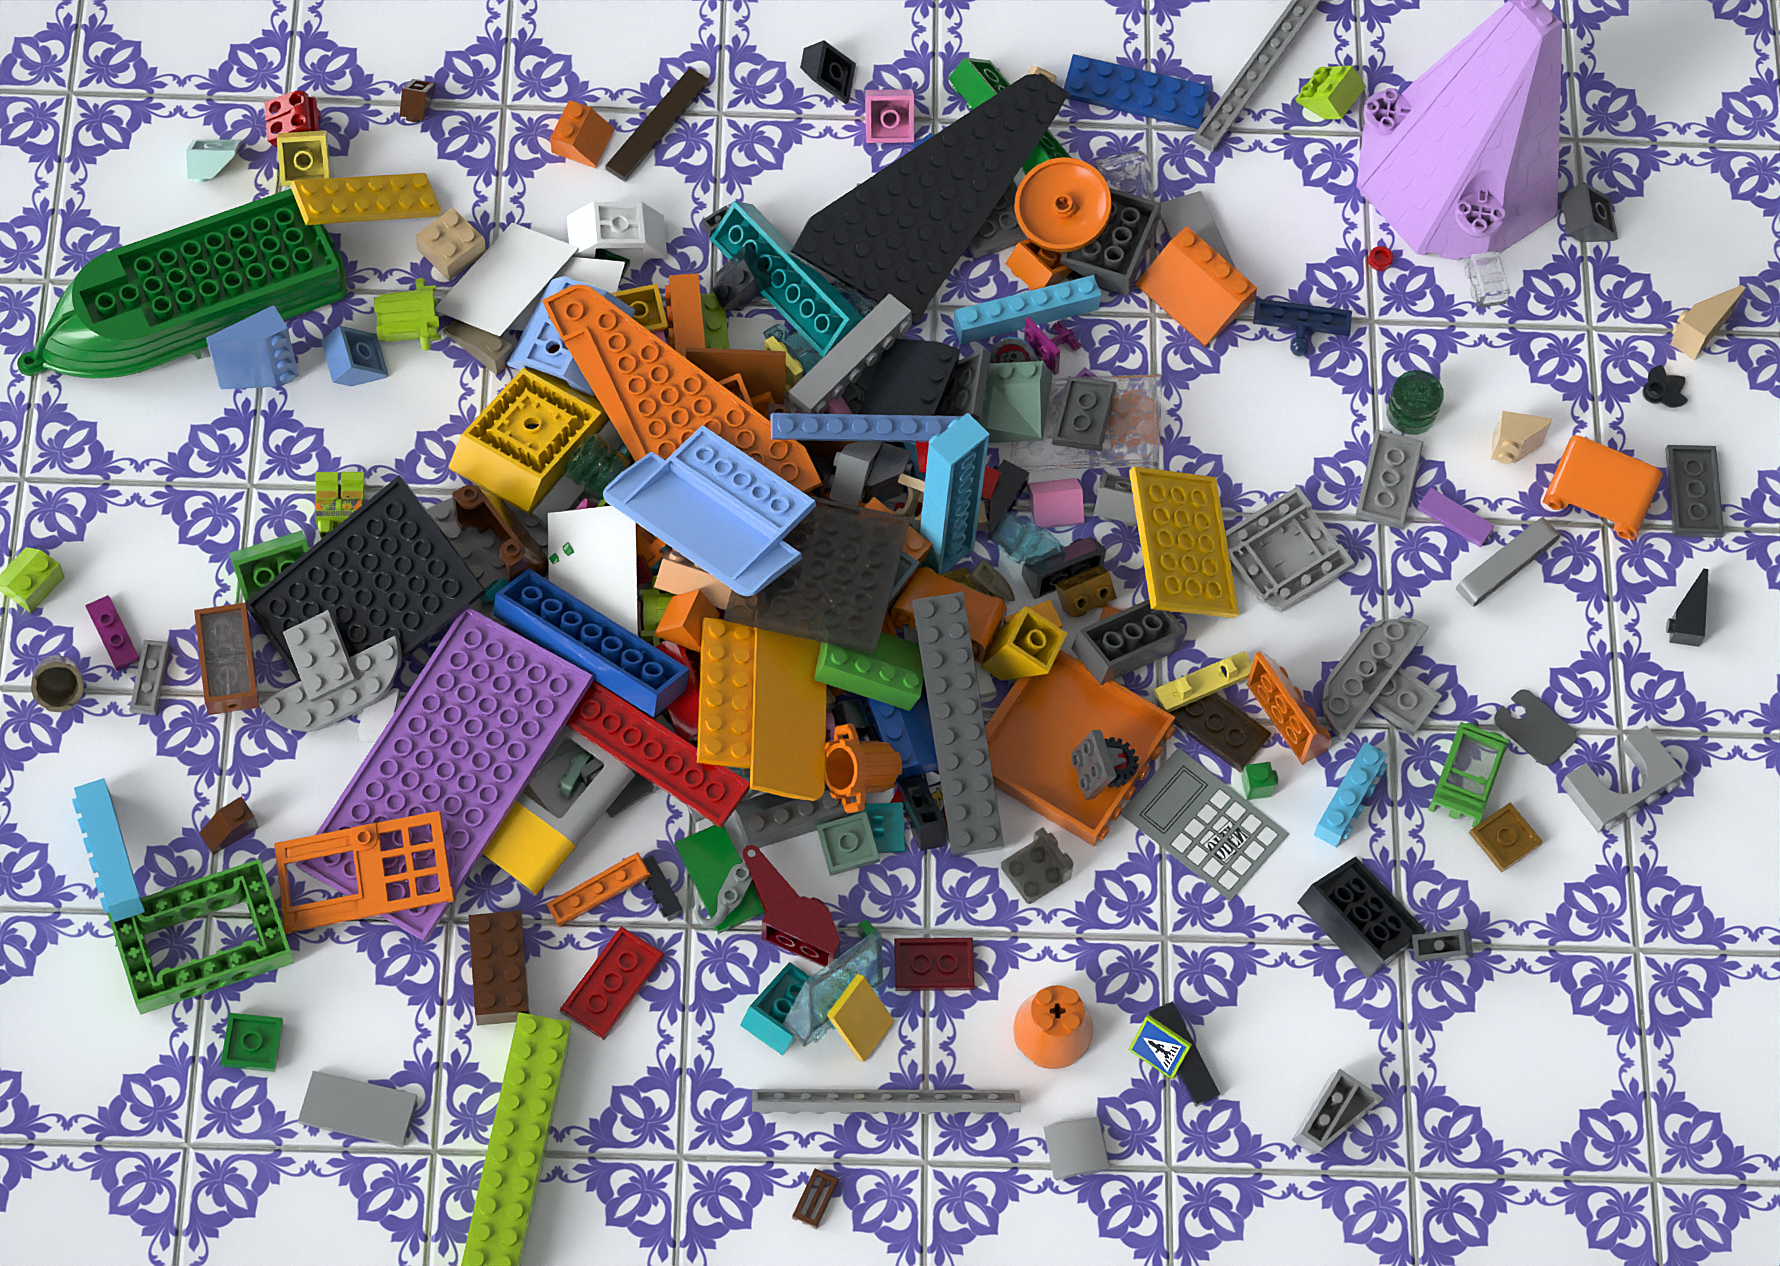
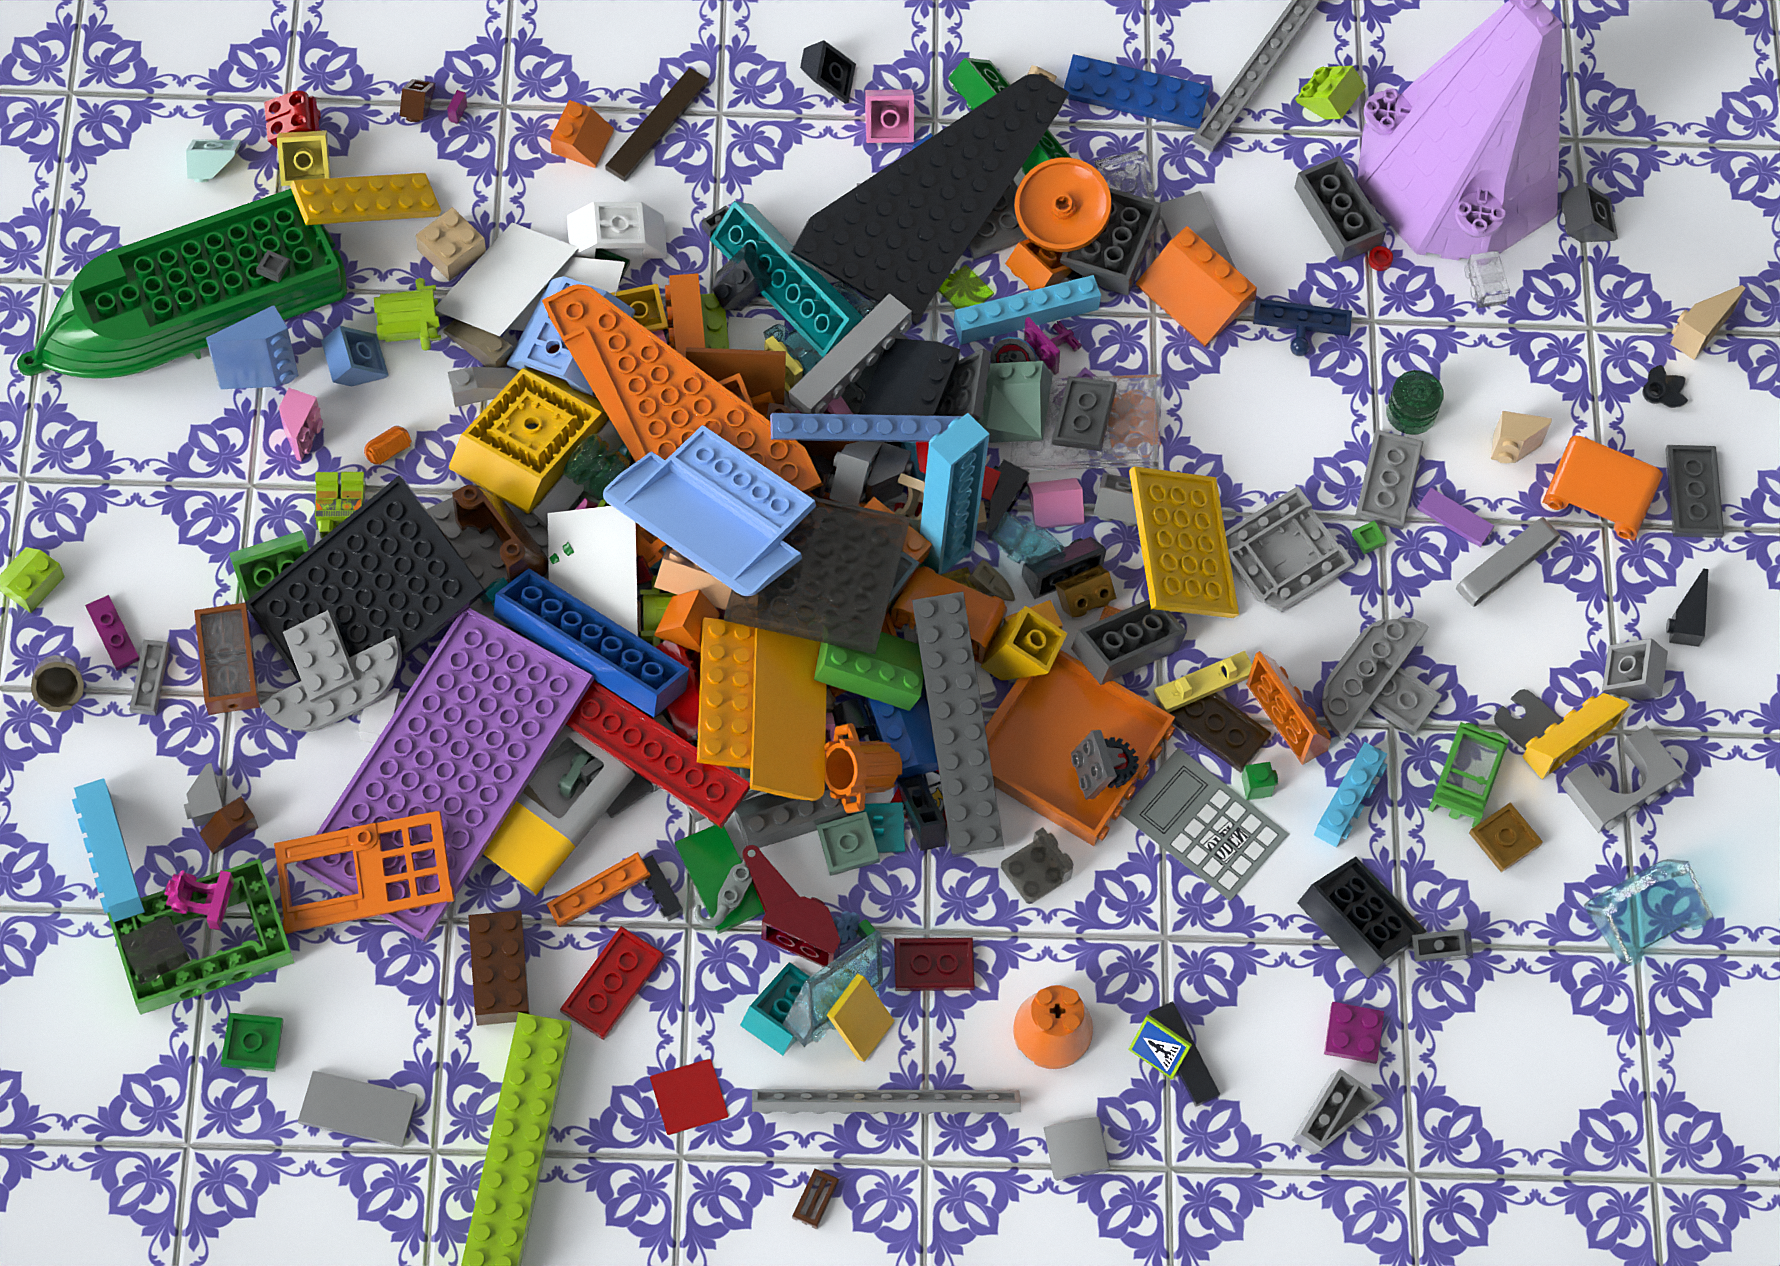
none -> clear smoke bracket [121,917,191,985]
none -> dark pink tile [164,870,234,931]
none -> light grey slope [184,763,223,827]
none -> dark grey tile [256,250,290,283]
none -> bright pink slope [279,388,323,461]
none -> orange piece [364,426,412,465]
none -> magenta tile [447,90,467,124]
none -> light grey slope [448,367,520,407]
none -> red sticker [650,1059,729,1135]
none -> medium blue plant [833,911,860,943]
none -> clear neon green piece [938,265,994,310]
none -> dark grey brick [1294,156,1387,263]
none -> magenta plate [1324,1002,1384,1064]
none -> bright green plate [1351,521,1387,554]
none -> yellow slope [1522,693,1630,780]
none -> clear light blue windscreen [1584,859,1714,966]
none -> light grey slope [1602,638,1668,700]

